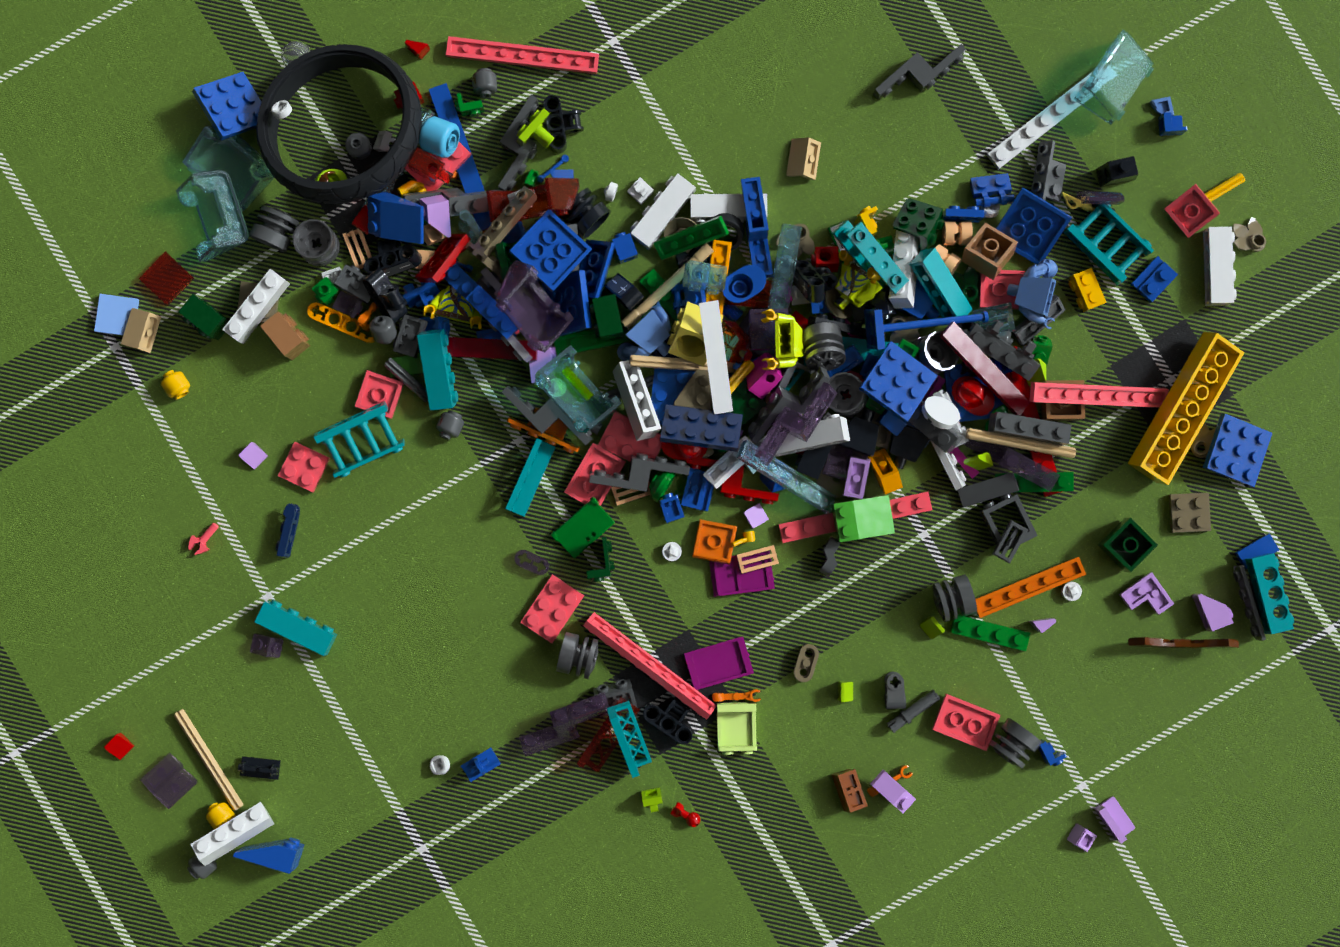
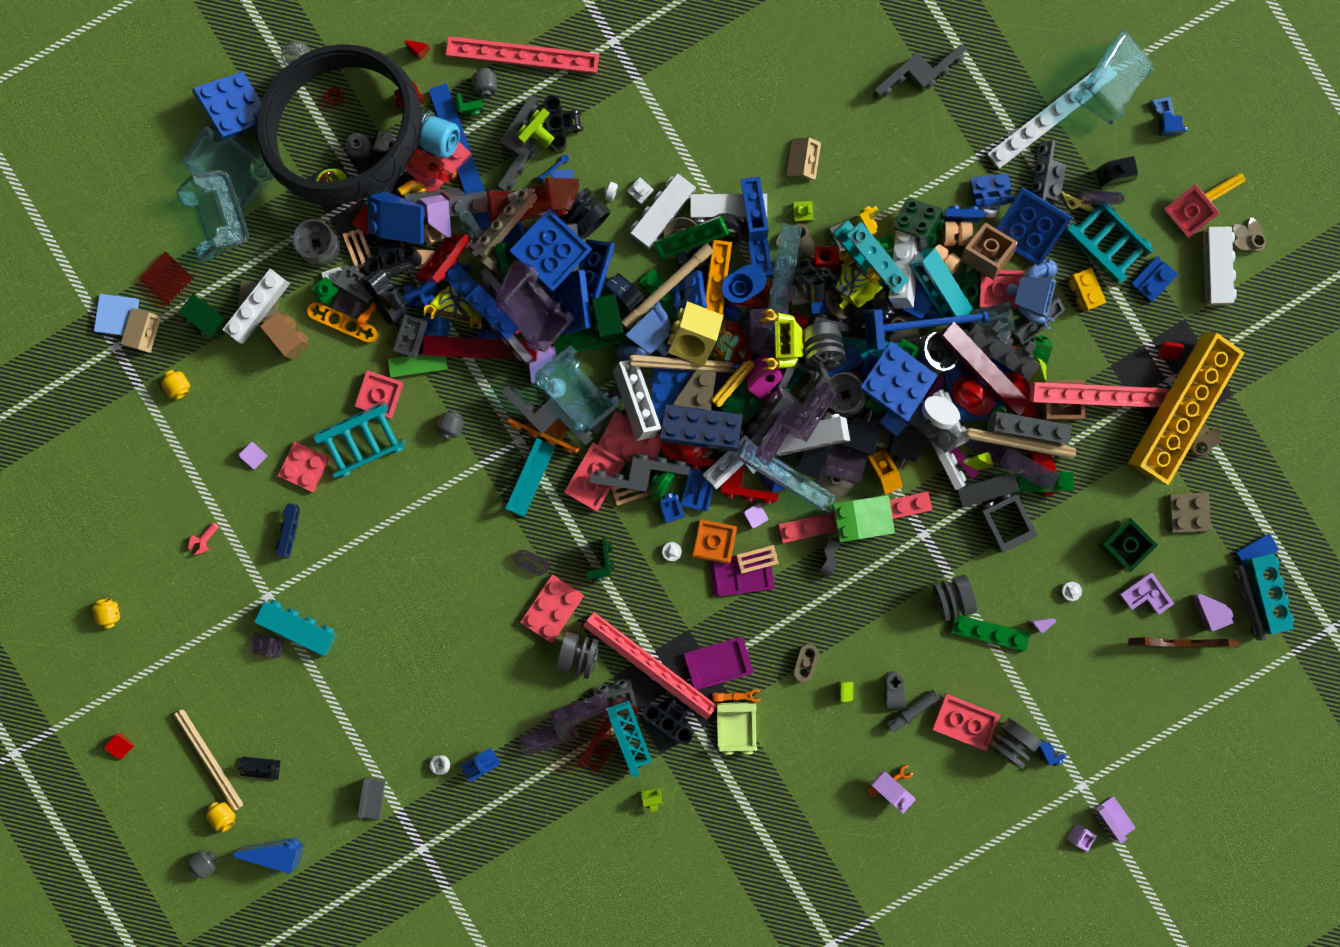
clear purple slope [141,752,197,809] -> none
white brick [190,802,274,866] -> none
dark grey wheel [249,205,299,252] -> none
white tile [271,100,292,119] -> none
dark grey head [369,316,397,344] -> none
dark grey axle [384,358,428,402] -> none
teal brick [417,329,458,410] -> none
green tile [525,169,539,189] -> none
green door [551,497,615,559] -> none
clear neon green piece [561,366,593,401] -> none
blue brick [612,232,638,264] -> none
red arm [670,802,701,827] -> none
clear light blue brick [682,260,727,295] -> none
white sticker [699,300,733,414] -> none
yellow hand [731,531,755,547] -> none
dark orange hinge [832,769,868,813] -> none
lavender panel [844,457,871,499] -> none
lime slope [920,616,945,639] -> none
orange plate [975,557,1086,618] -> none
dark grey tile [992,520,1028,564] -> none
blue plate [1203,414,1272,487] -> none
none -> yellow head [92,598,120,628]
none -> clear red bush [326,87,345,107]
none -> dark grey panel [357,777,386,819]
none -> lime tile [793,201,814,222]
none -> red slope [1158,342,1184,361]

